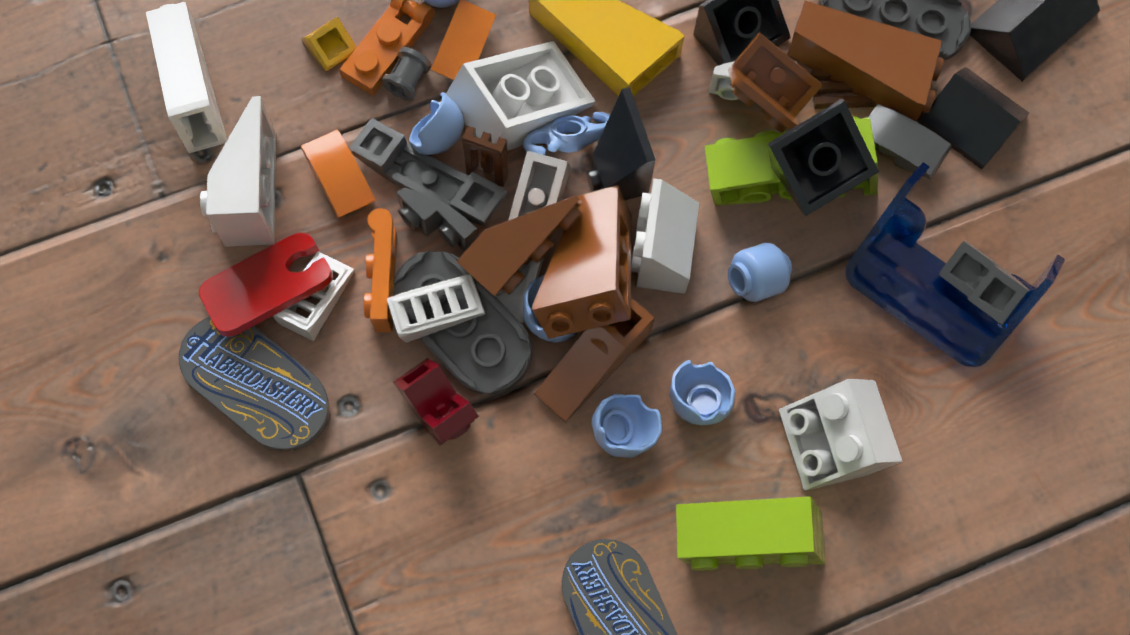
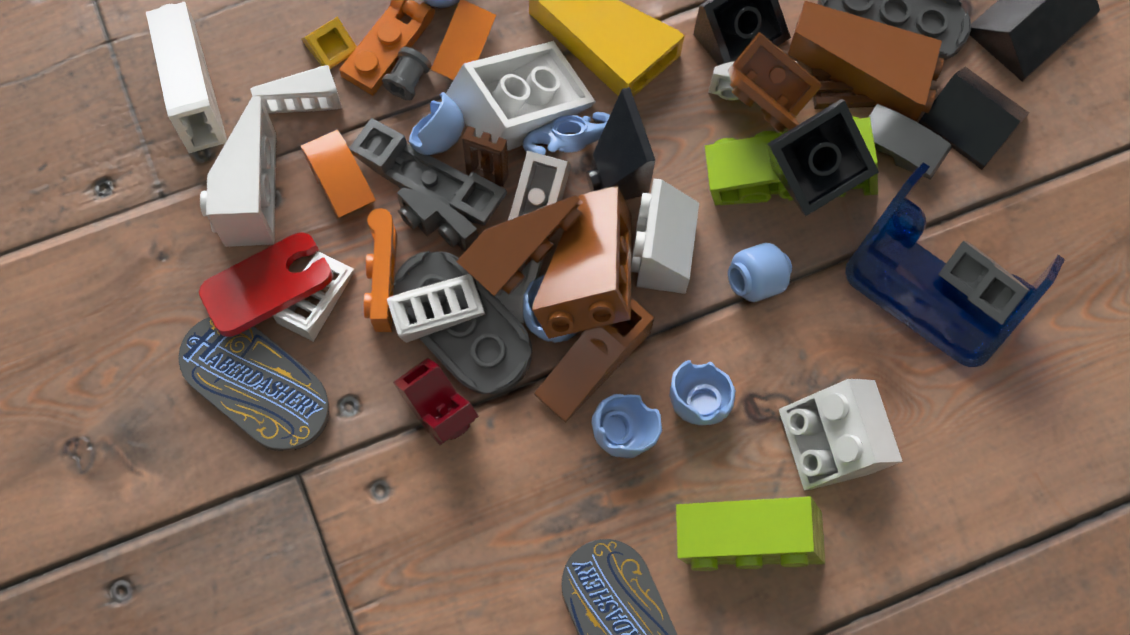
none -> white slope [250,65,342,114]

